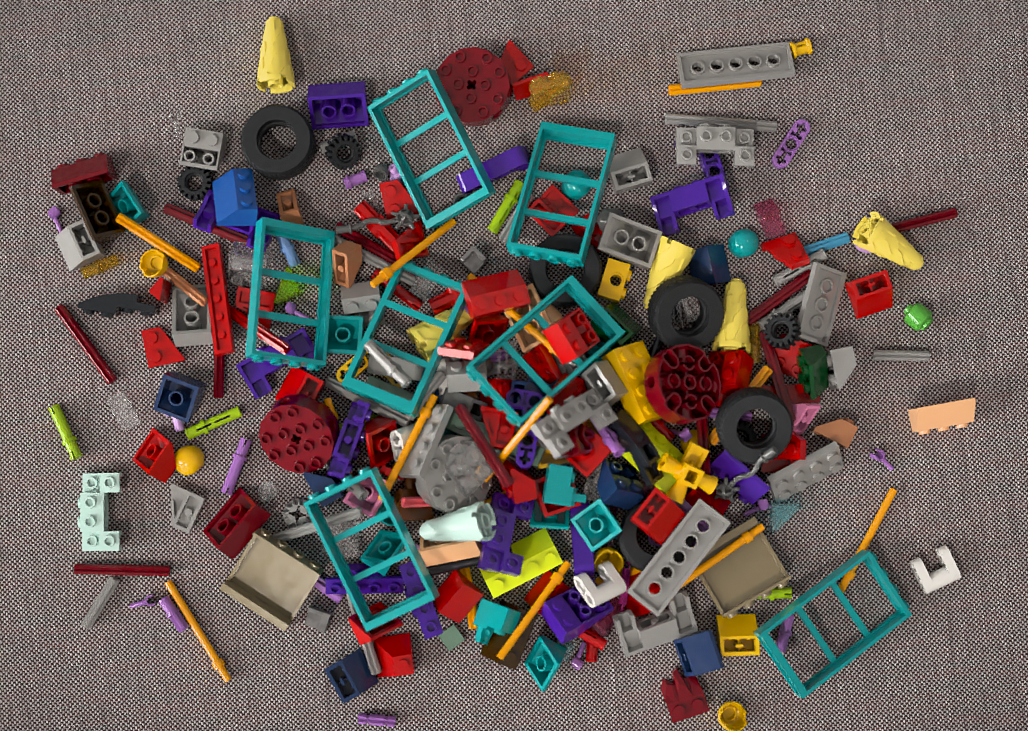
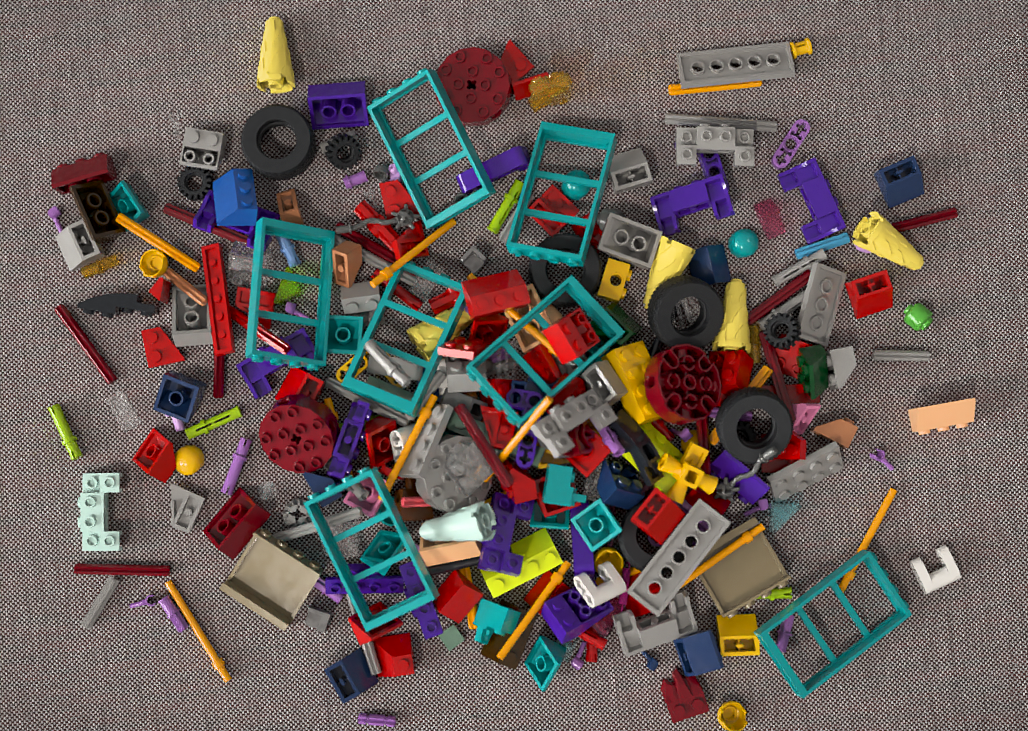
red wing [761,232,810,270] -> none
none -> dark blue hand [641,650,658,671]
none -> dark purple bracket [777,157,846,245]
none -> dark blue slope [873,155,924,209]

